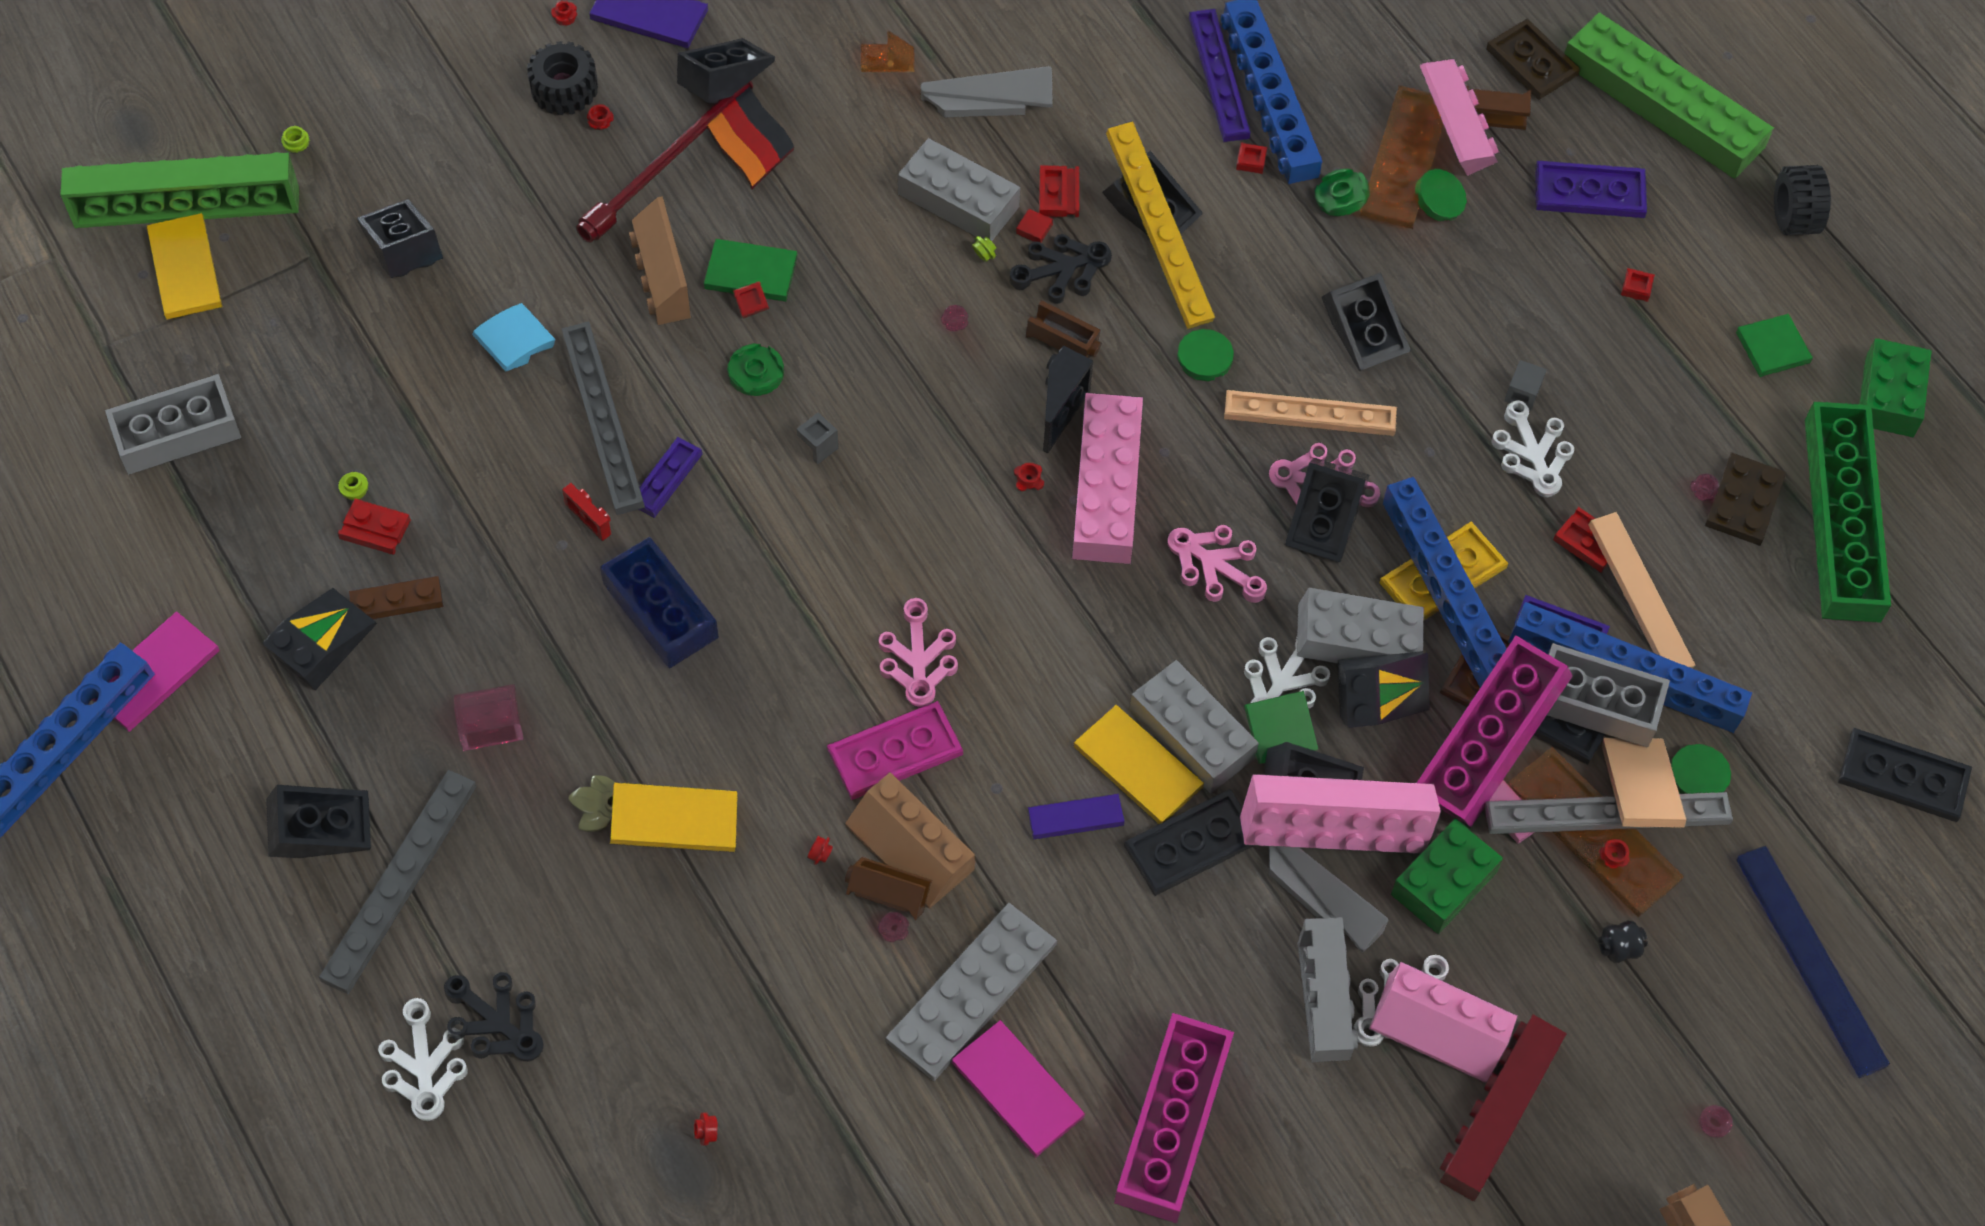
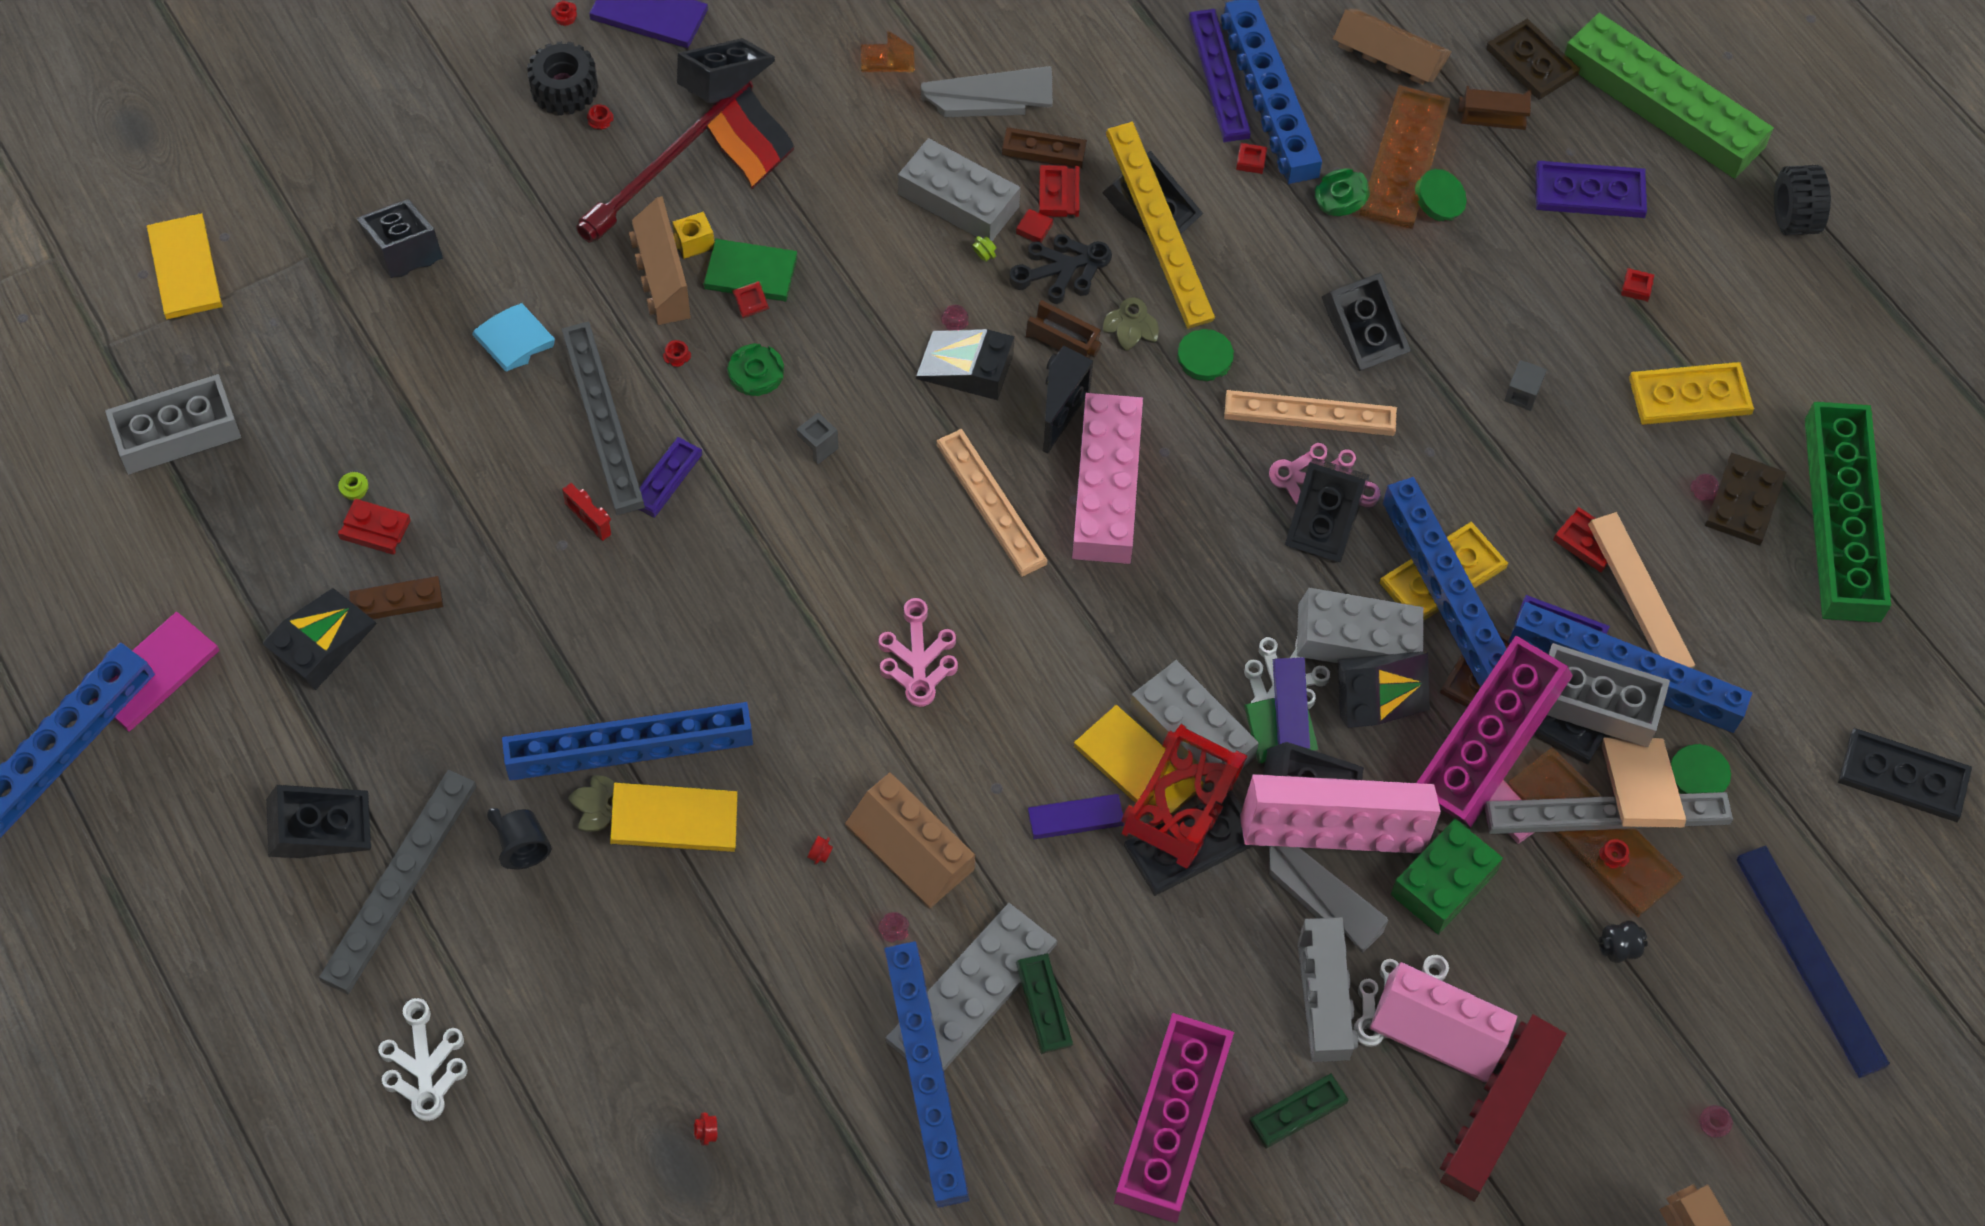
bright green brick [60,152,299,228] -> none
lime plate [281,126,310,153] -> none
black plant [444,972,544,1062] -> none
clear pink slope [454,684,524,751] -> none
clear blue brick [600,537,719,669] -> none
dark pink tile [827,701,963,800] -> none
reddish brown window [845,857,932,921] -> none
dark pink tile [952,1020,1085,1157] -> none
red plate [1014,463,1044,492] -> none
bright pink plant [1167,525,1267,603] -> none
bright pink slope [1420,59,1499,176] -> none
white plant [1491,400,1574,497] -> none
green tile [1736,313,1813,377] -> none
green brick [1860,338,1932,438] -> none
none -> black hat [487,808,552,870]
none -> blue brick [502,702,753,781]
none -> red plate [663,340,691,367]
none -> yellow brick [672,212,714,259]
none -> blue brick [884,941,970,1208]
none -> black slope [916,329,1015,401]
none -> light nougat tile [937,429,1047,577]
none -> reddish brown plate [1002,127,1087,168]
none -> dark green tile [1016,953,1073,1054]
none -> olive plate [1103,297,1159,351]
none -> red fence [1121,724,1247,868]
none -> dark green tile [1249,1073,1349,1149]
none -> dark purple tile [1272,657,1310,749]
none -> medium nougat slope [1333,9,1451,85]
none -> yellow tile [1629,362,1754,425]

